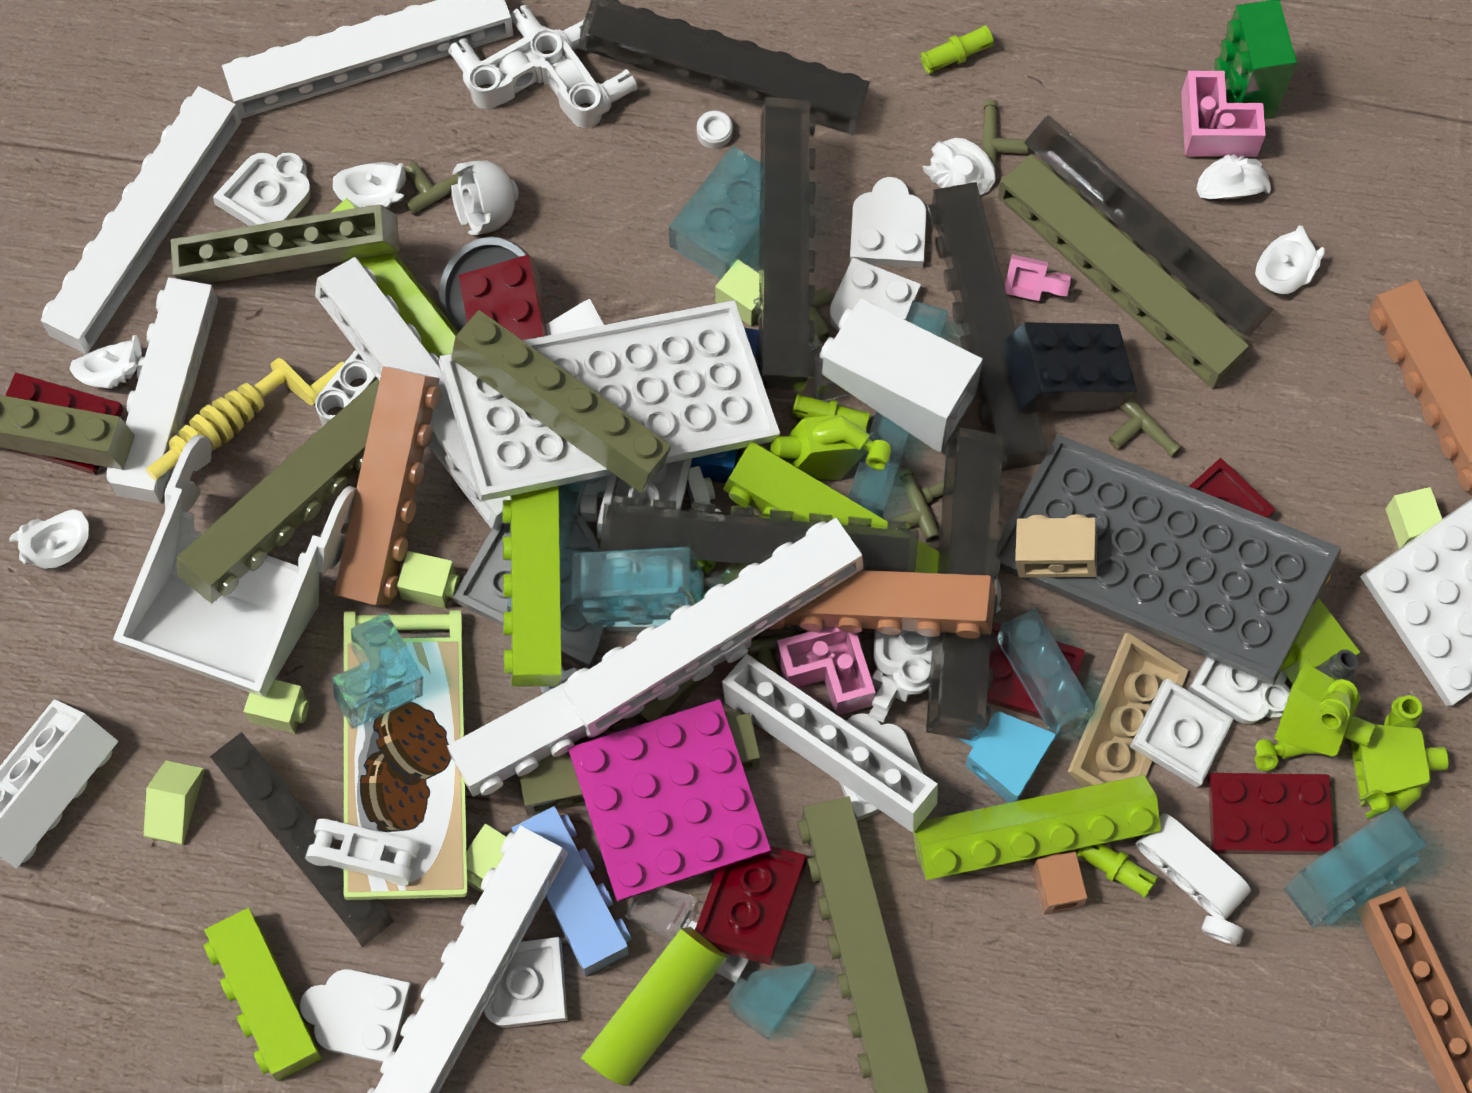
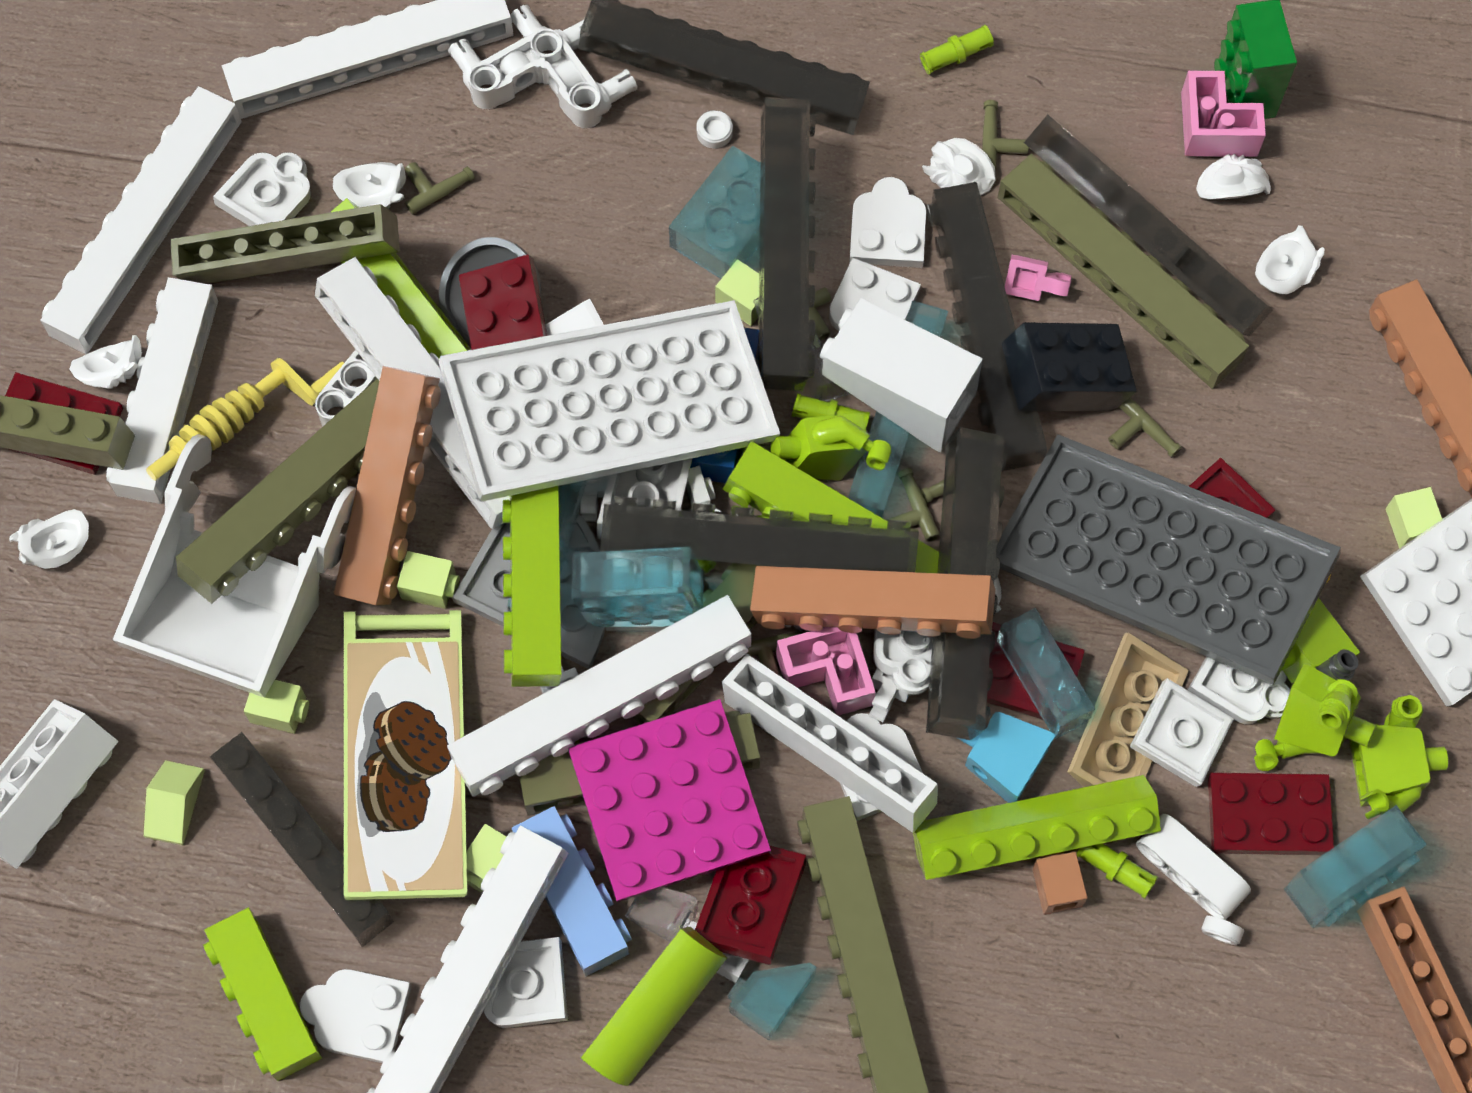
white plate [305,819,419,886] -> none
clear light blue brick [333,612,423,729] -> none
white cylinder [451,160,518,235] -> none
olive brick [451,310,672,493] -> none
white brick [562,518,864,737] -> none
tan brick [1015,514,1098,577] -> none

